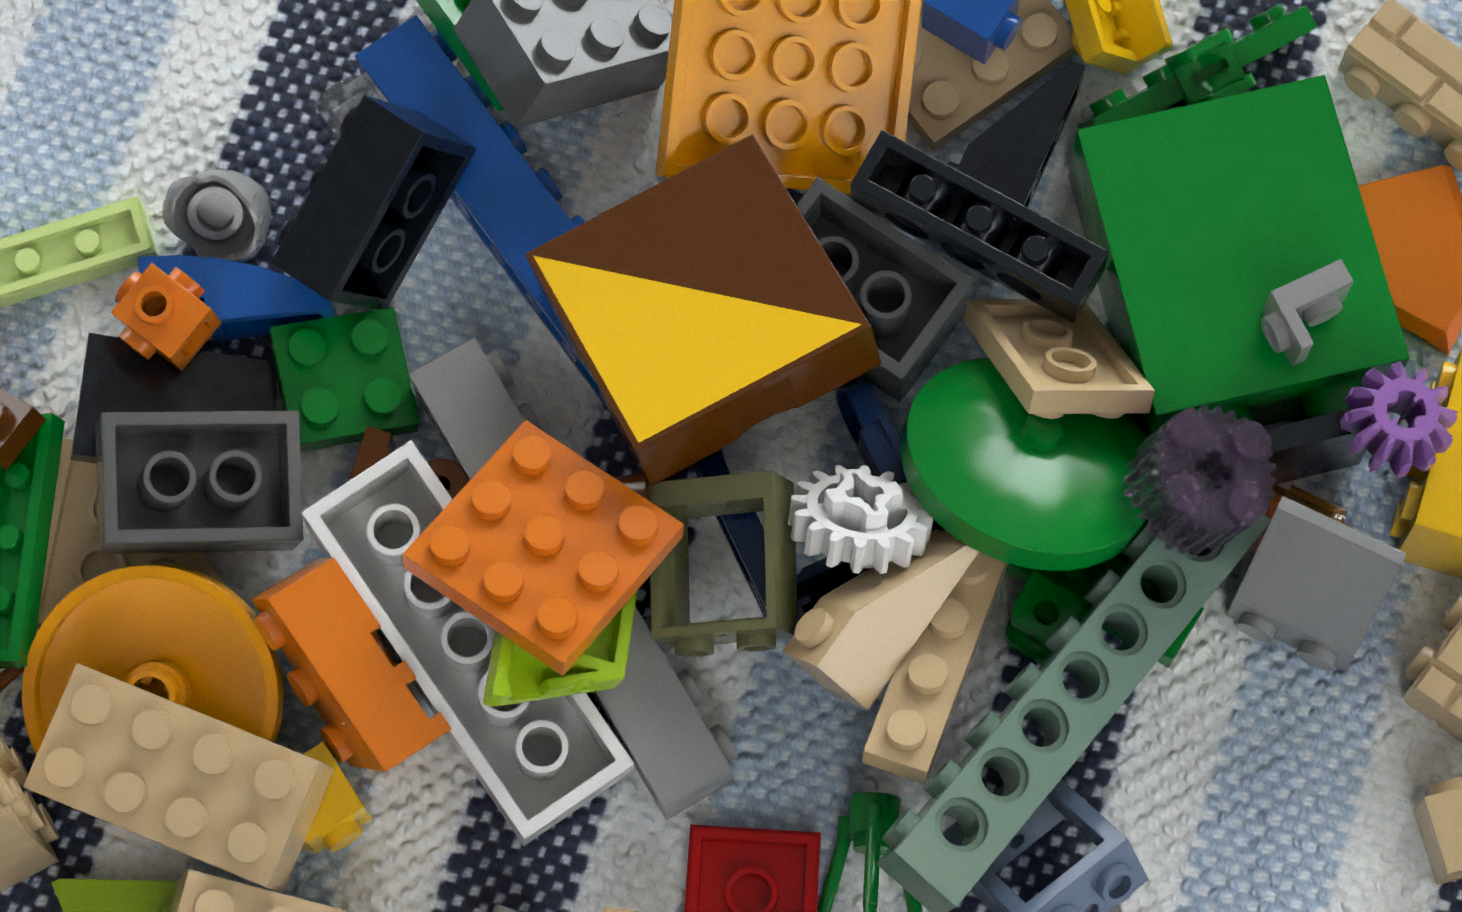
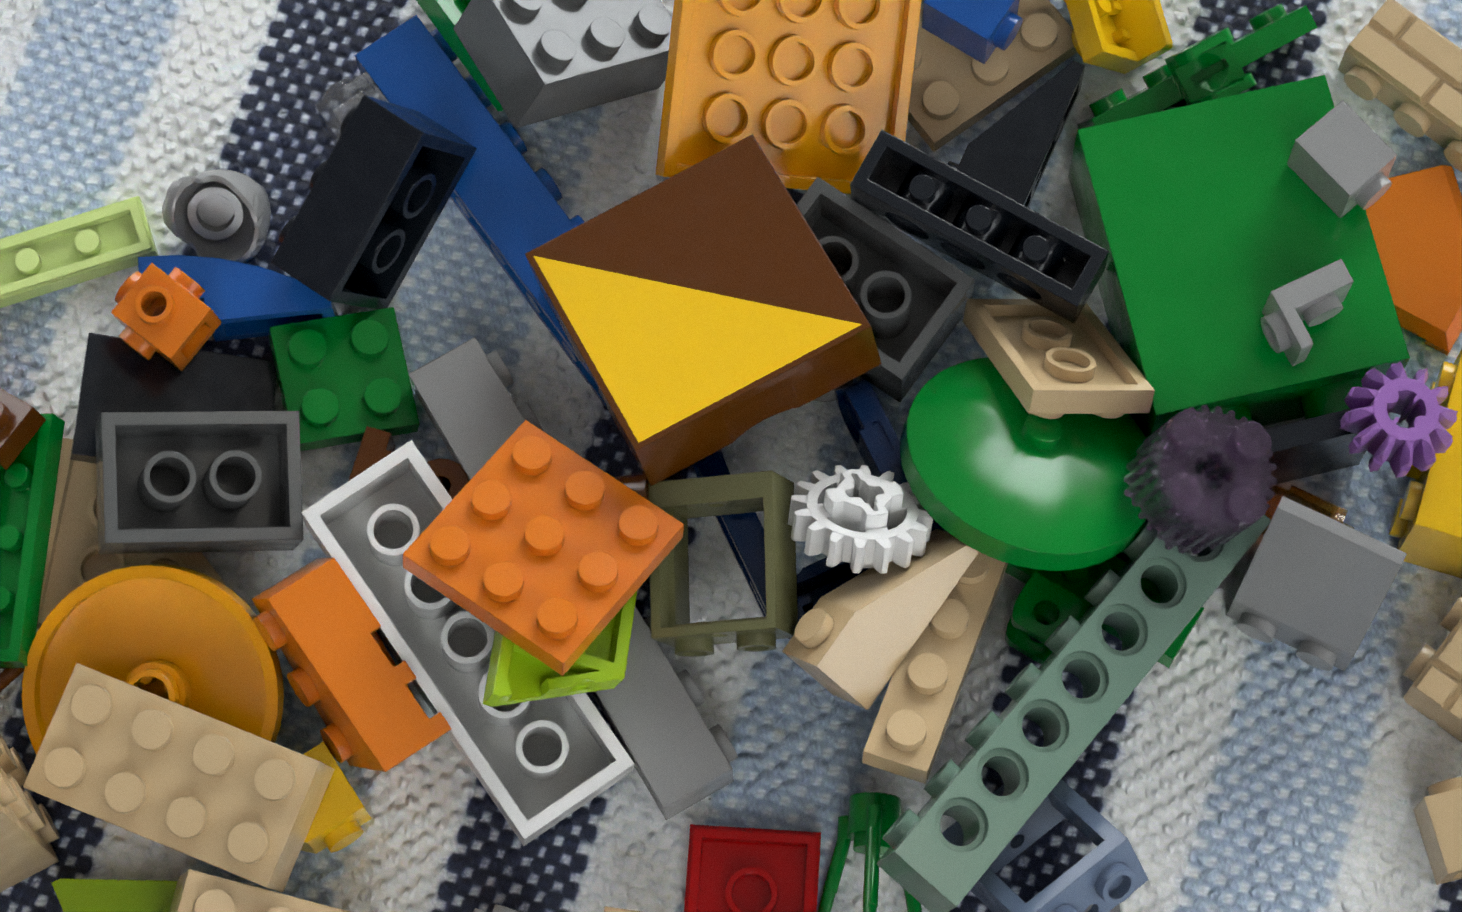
none -> light grey brick [1287,100,1397,218]

